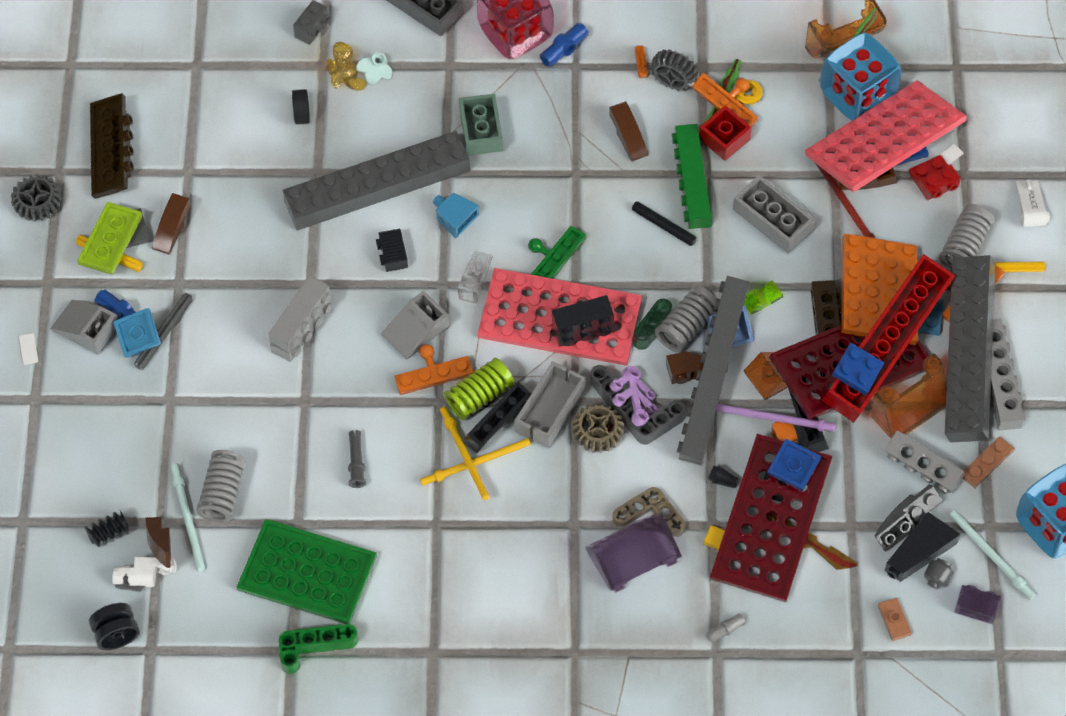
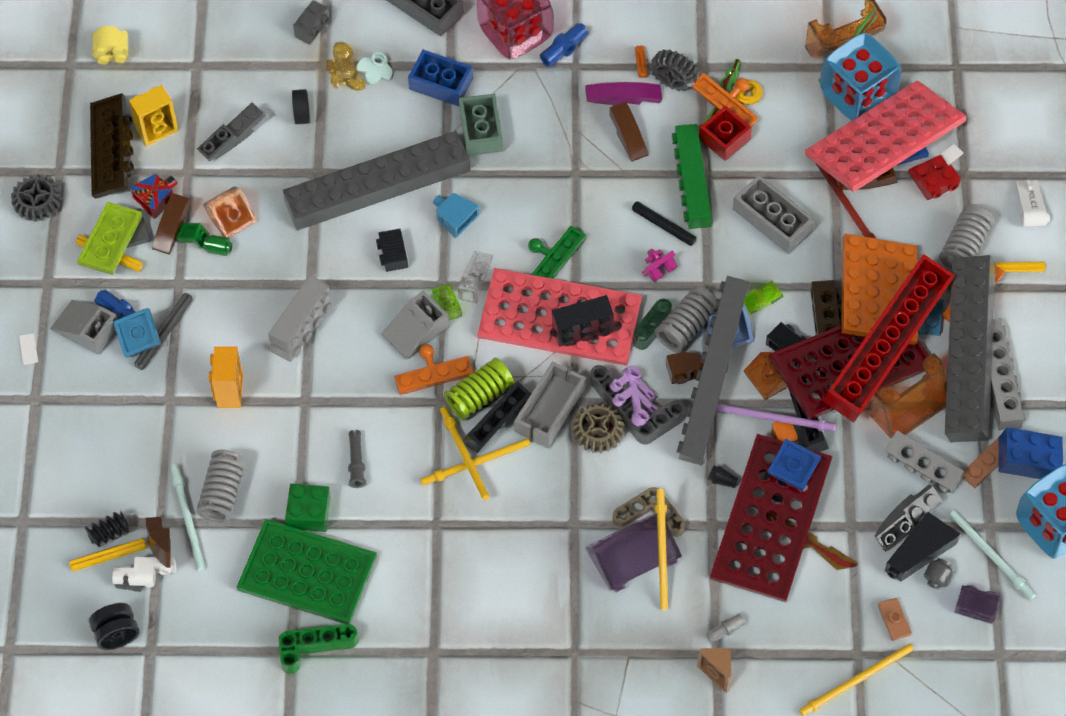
yellow tile [703,525,725,550] -> none
blue plate [832,343,884,395] -> none
none -> yellow axle [69,538,147,572]
none -> light yellow brick [92,26,128,64]
none -> yellow brick [129,85,178,146]
none -> red torso [130,174,177,219]
none -> green bracket [176,223,209,248]
none -> dark grey slope [197,102,265,161]
none -> clear orange slope [203,186,257,238]
none -> green brick [203,235,233,256]
none -> light orange brick [209,346,243,408]
none -> green brick [285,483,331,532]
none -> blue brick [408,49,473,107]
none -> clear neon green slope [432,284,462,320]
none -> magenta slope [585,82,662,106]
none -> dark pink hips [642,249,678,282]
none -> yellow bar [655,489,668,609]
none -> medium nougat slope [697,648,731,693]
none -> black brick [766,322,807,367]
none -> yellow bar [799,643,914,716]
none -> blue brick [998,427,1063,479]

